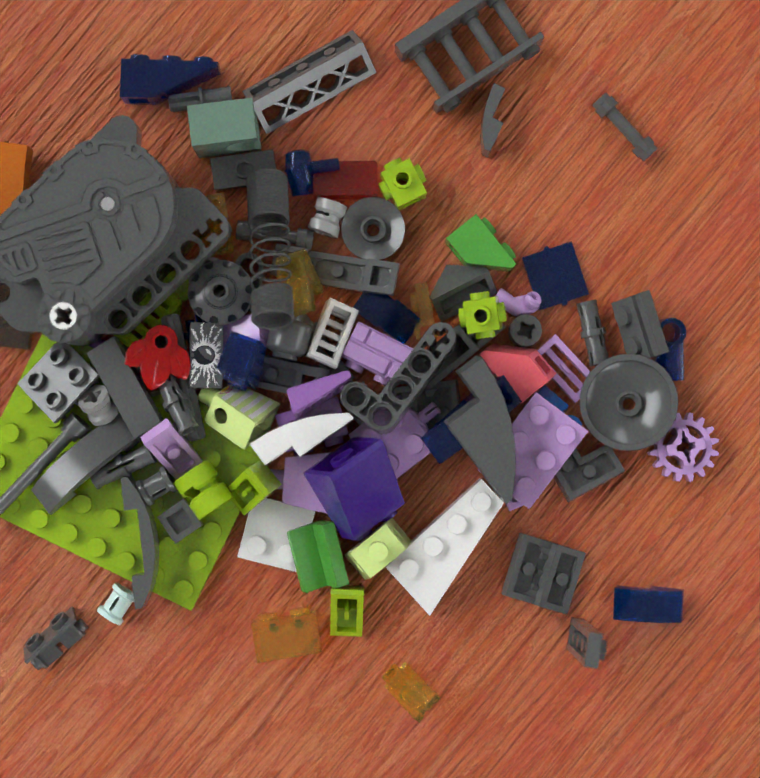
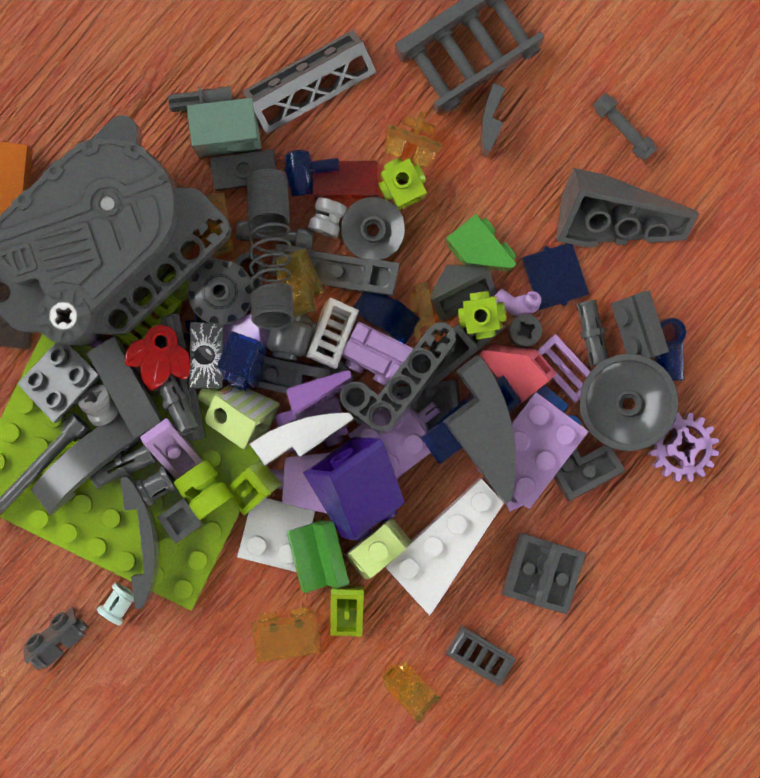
clear blue slope [120,54,221,105] -> none
dark grey plate [567,617,607,669] -> none
clear blue slope [613,585,684,623] -> none
none -> clear yellow hips [385,111,443,168]
none -> dark grey slope [445,624,516,686]
none -> dark grey wedge [556,168,699,247]

